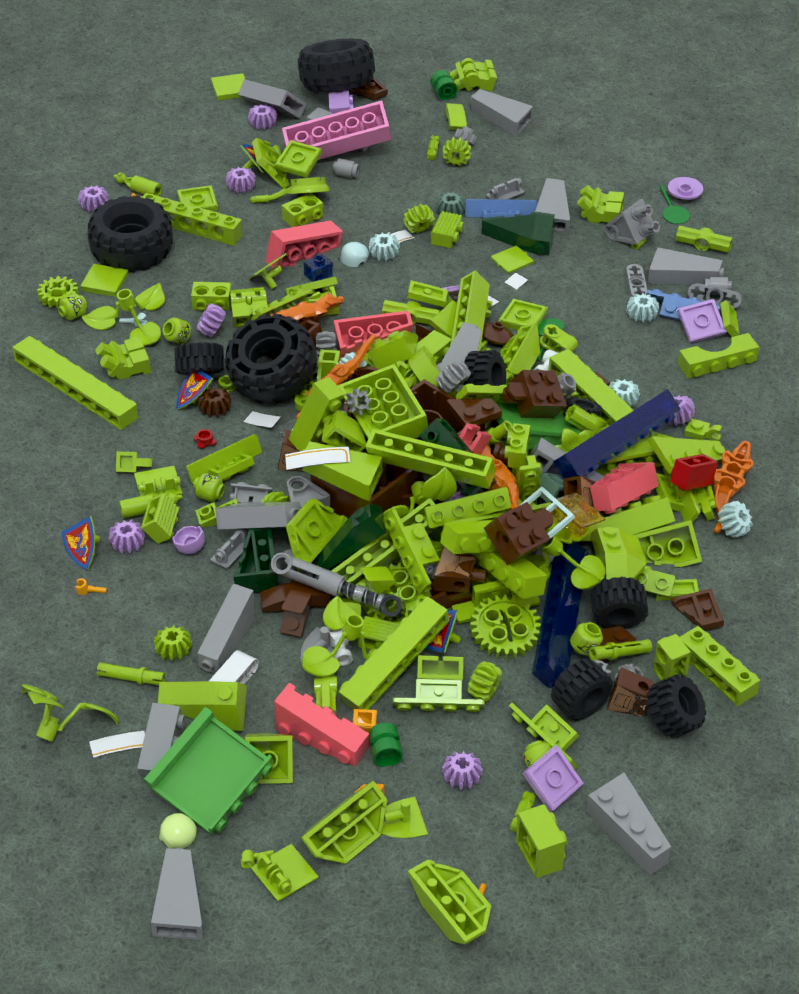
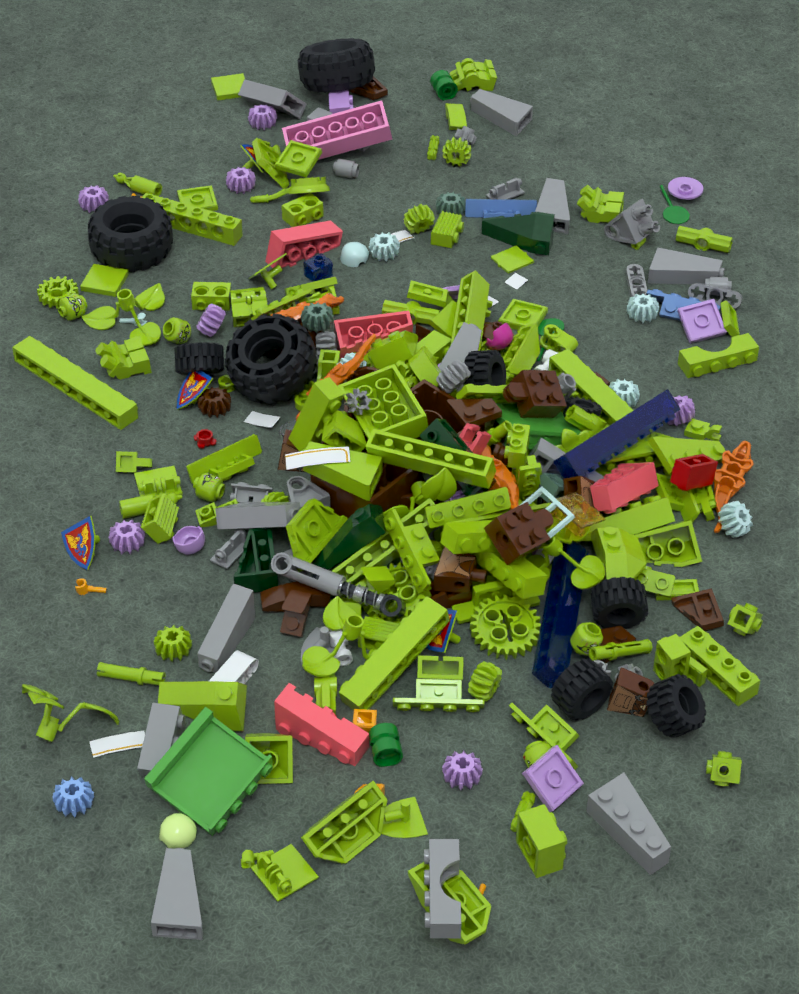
none -> light blue gear [53,776,94,817]
none -> sand green gear [301,302,334,334]
none -> light grey arch [424,839,461,938]
none -> dark pink hair [485,323,513,351]
none -> lime tile [687,657,707,687]
none -> lime brick [706,751,742,786]
none -> lime brick [728,603,763,636]

